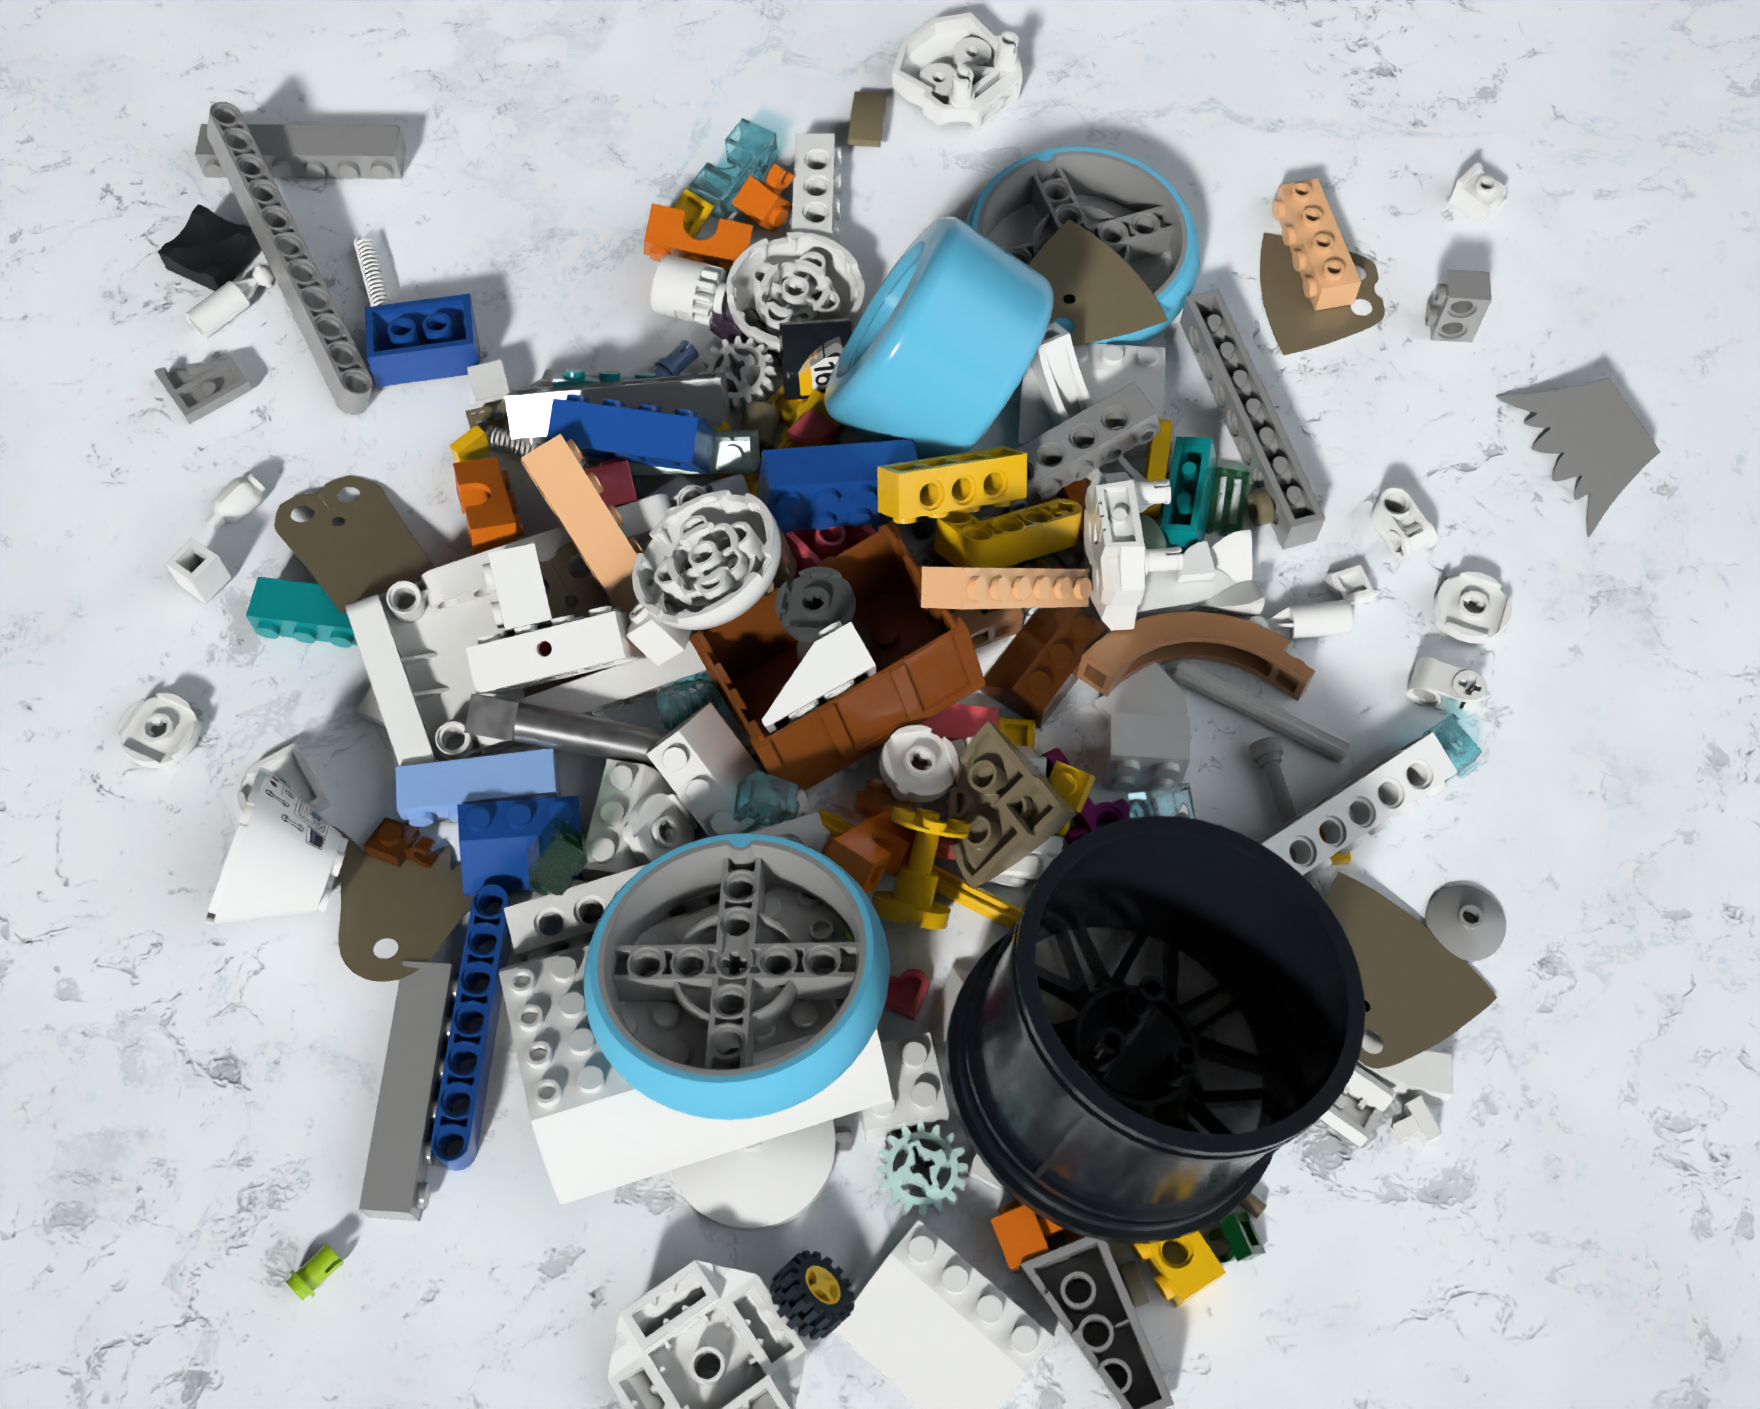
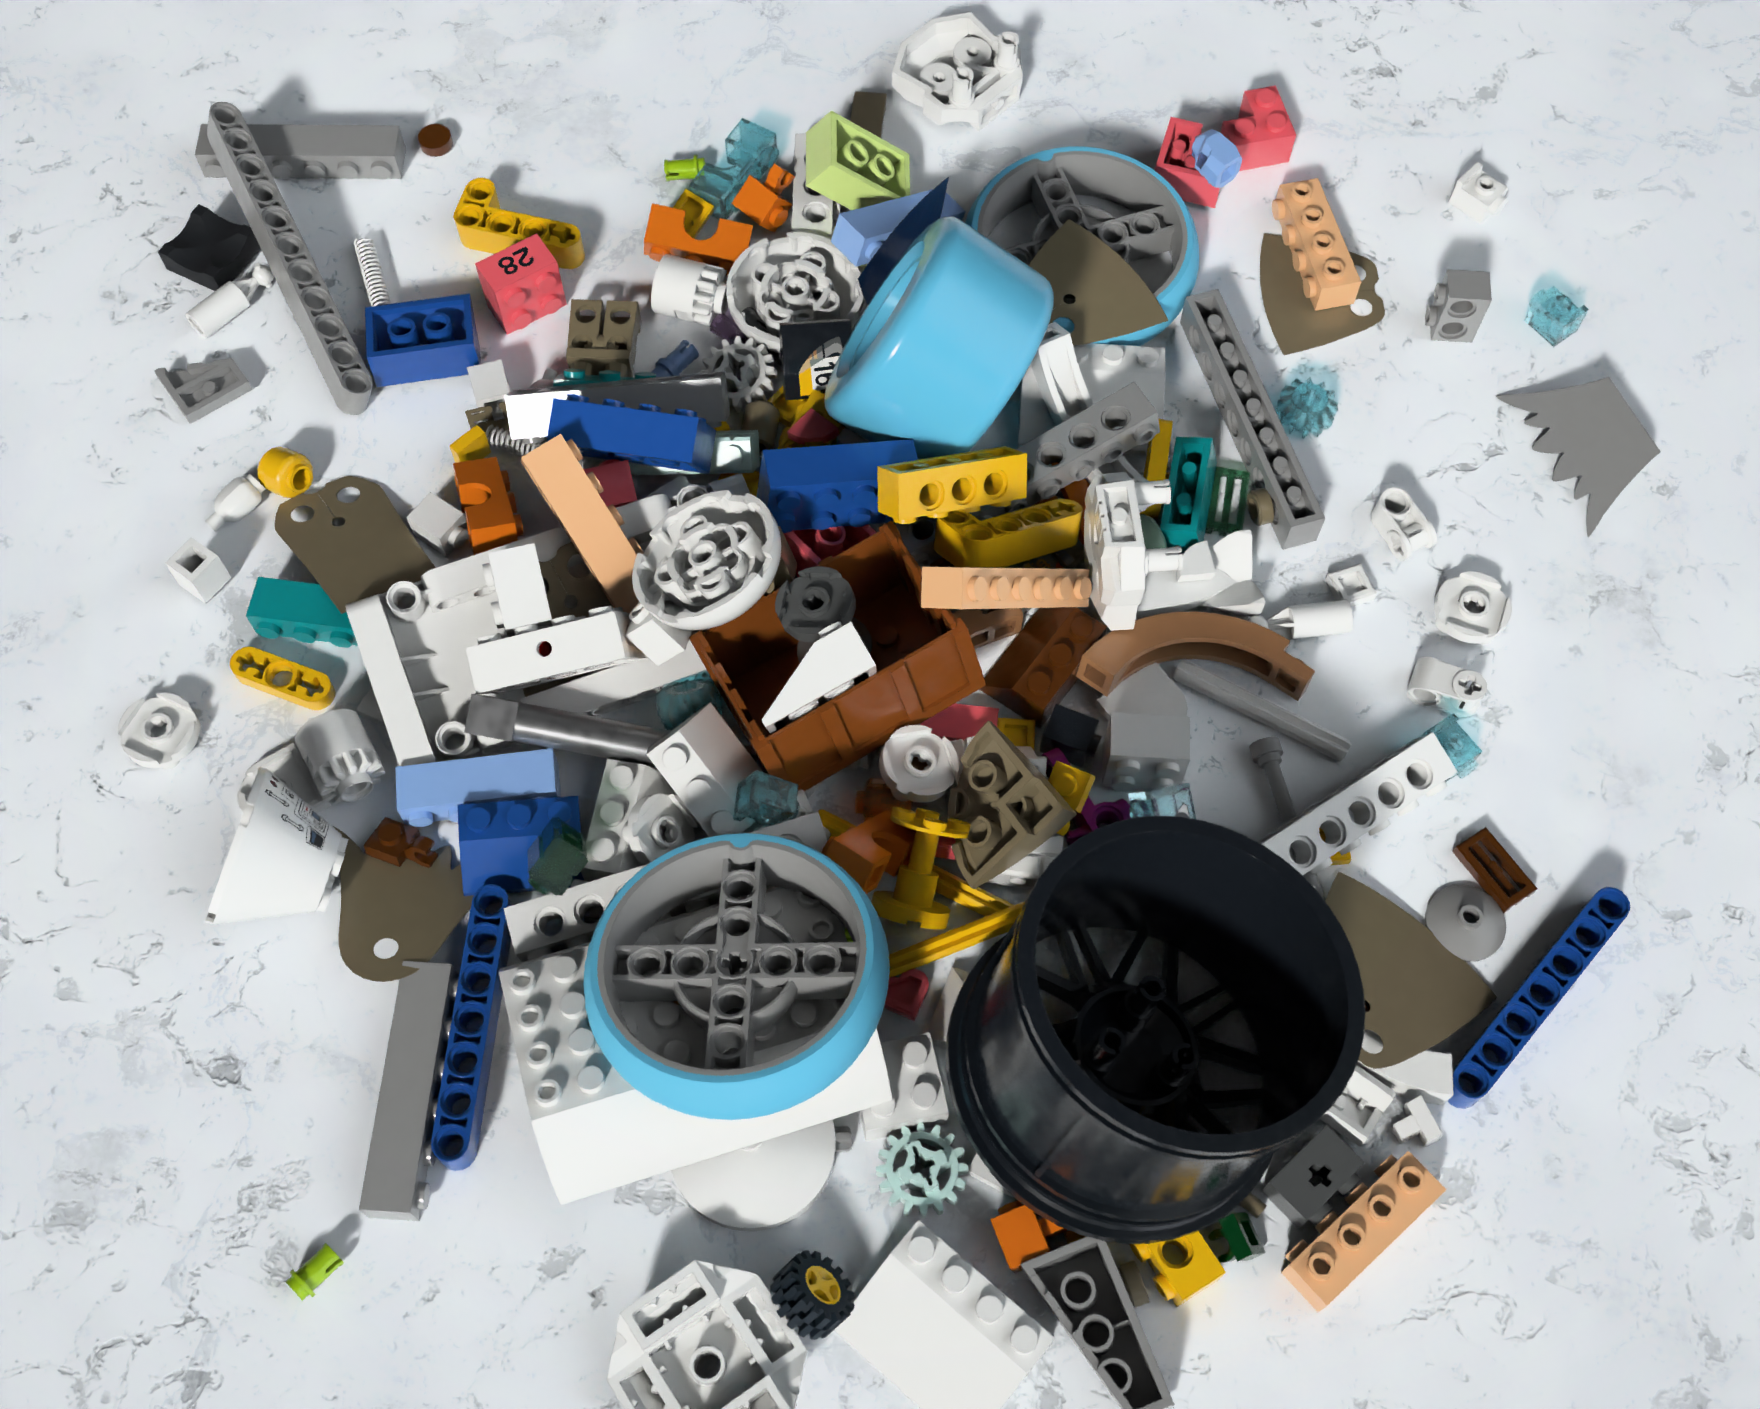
none -> yellow beam [230,647,335,710]
none -> yellow head [257,446,313,498]
none -> white gear [295,709,385,803]
none -> white brick [406,492,468,557]
none -> reddish brown tile [418,124,453,157]
none -> yellow beam [453,178,585,269]
none -> coral brick [475,233,567,335]
none -> dark tan hips [566,299,642,377]
none -> lime pin [664,155,706,182]
none -> yellowish green brick [806,111,910,210]
none -> light blue brick [831,189,966,267]
none -> dark blue piece [858,177,949,305]
none -> yellow axle [889,901,1026,978]
none -> black brick [1039,704,1102,768]
none -> coral brick [1155,117,1221,208]
none -> light blue rock [1191,129,1242,188]
none -> coral brick [1220,85,1296,171]
none -> dark grey brick [1262,1125,1365,1229]
none -> clear light blue gear [1276,377,1338,439]
none -> light nougat brick [1281,1151,1447,1313]
none -> blue beam [1448,887,1630,1109]
none -> reddish brown tile [1452,827,1538,914]
none -> clear light blue brick [1524,286,1589,347]

